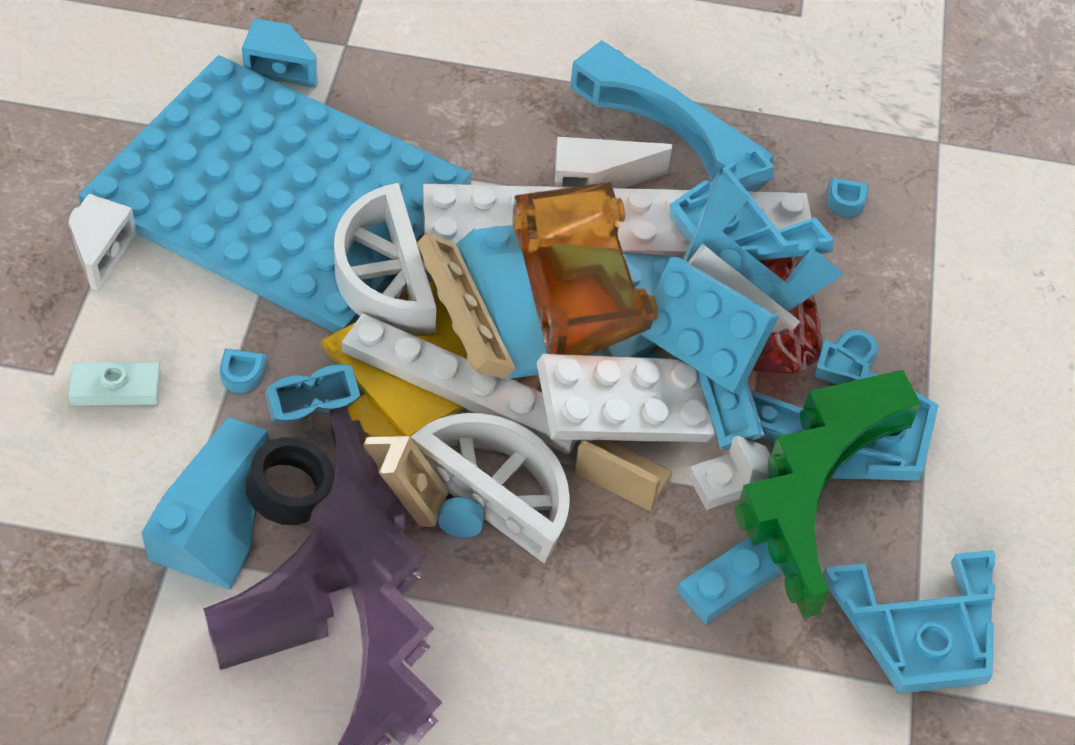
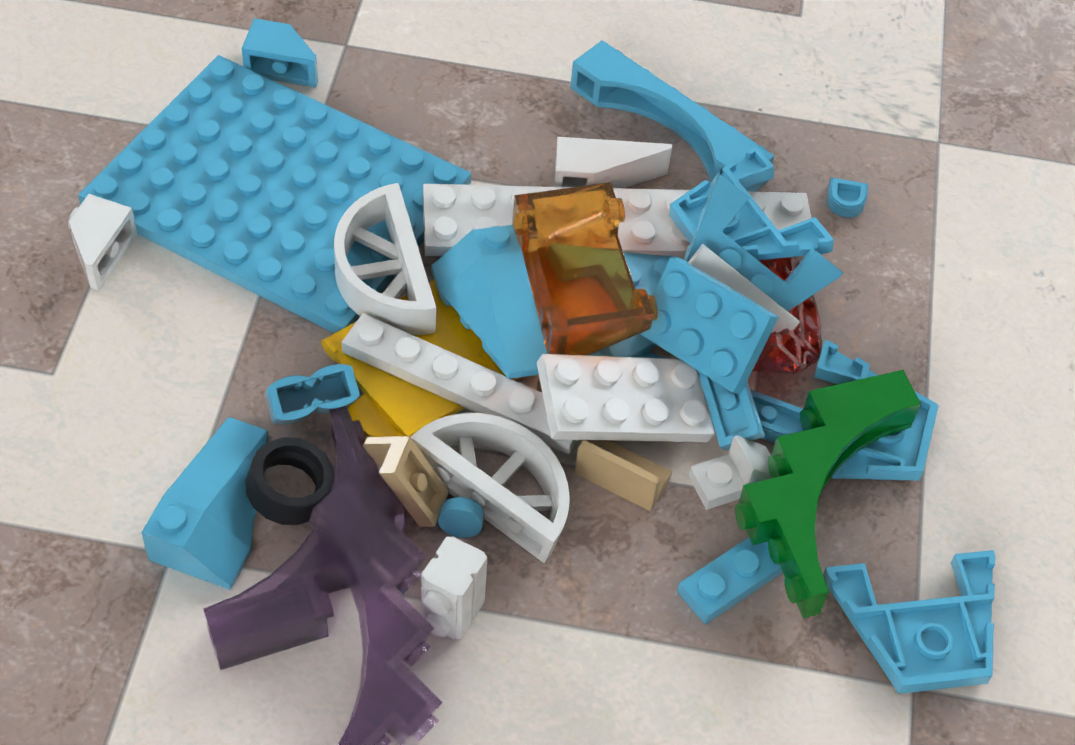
light aqua plate [68,362,161,406] -> none
medium azure tile [220,348,267,393] -> none
tan plate [417,232,516,379] -> none
medium azure tile [835,330,879,369] -> none
none -> white brick [421,536,487,640]

